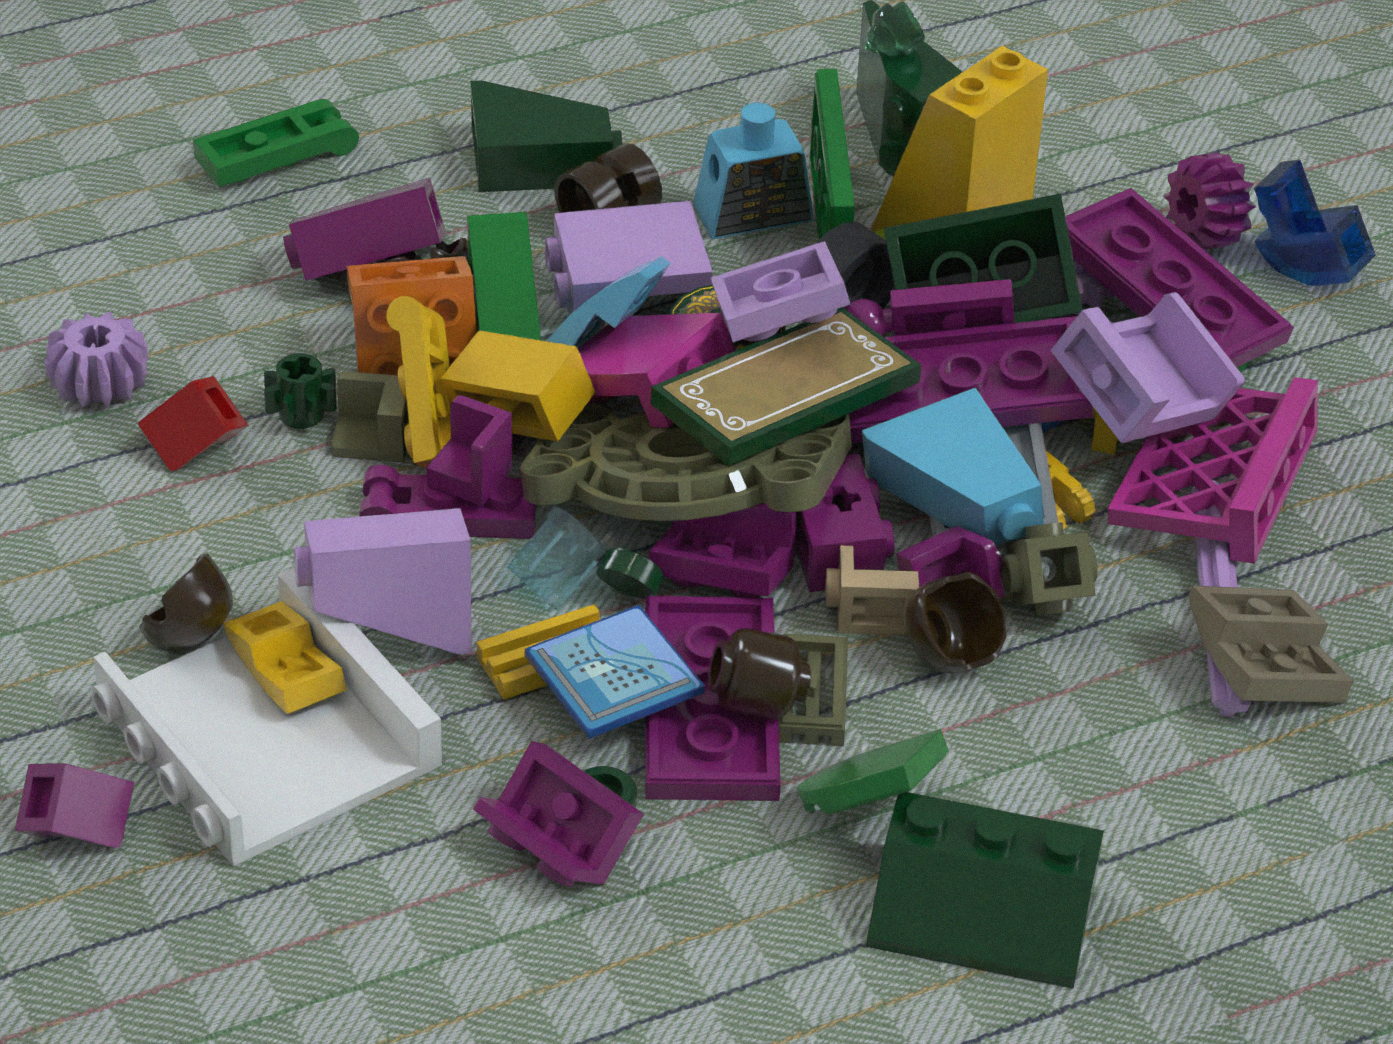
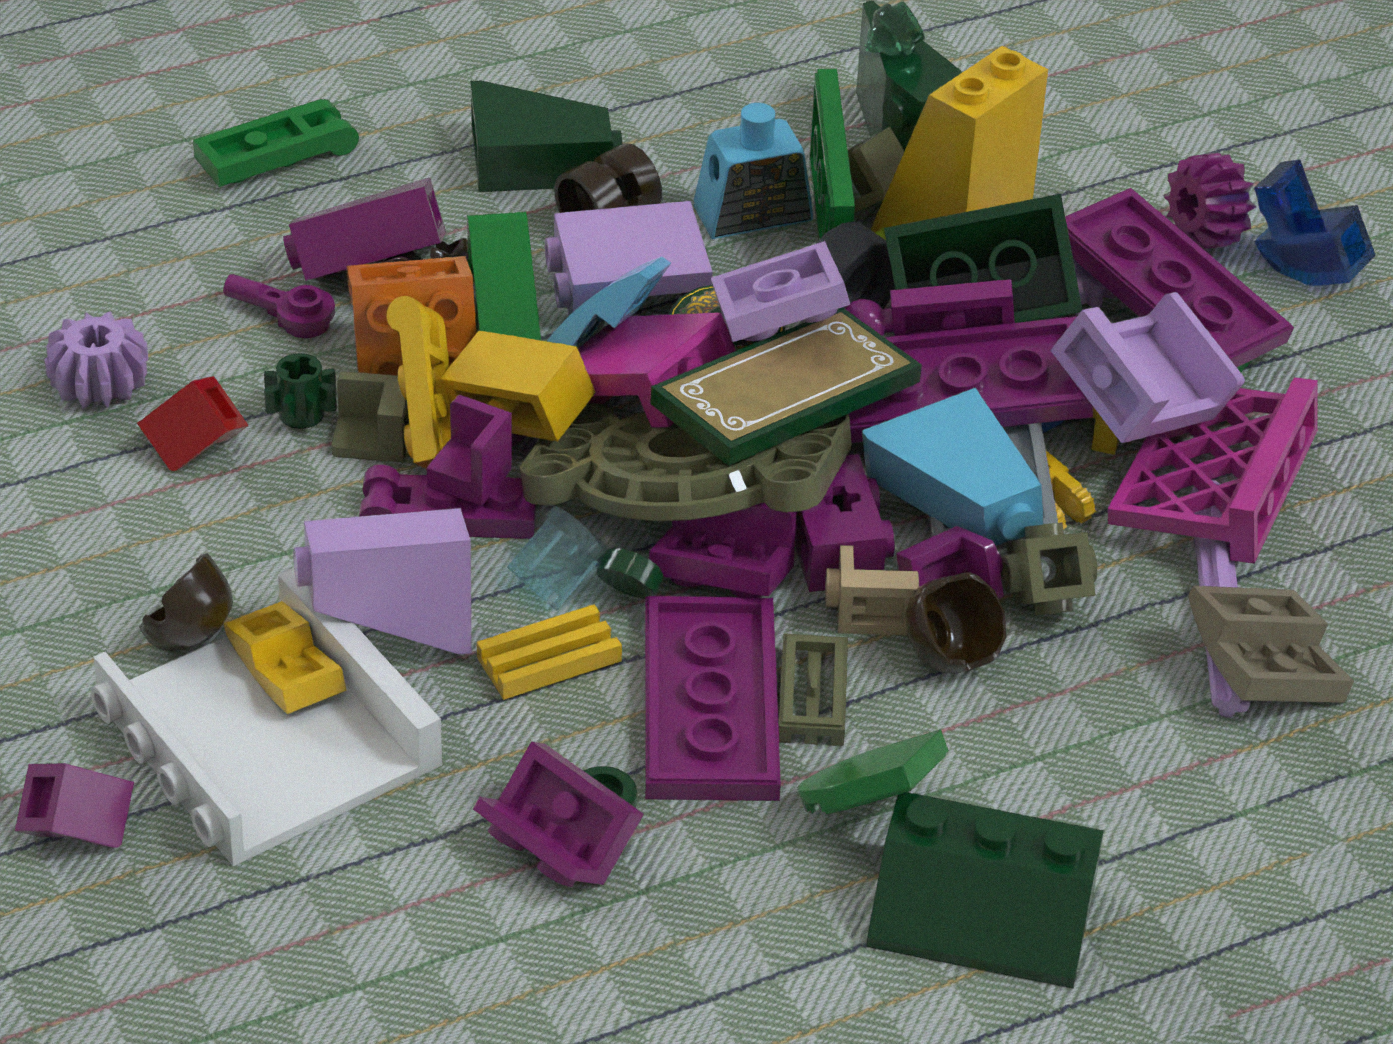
piece [524,605,705,739] -> none
dark brown head [708,628,811,721] -> none
none -> magenta plate [223,274,335,338]
none -> olive panel [847,127,904,214]

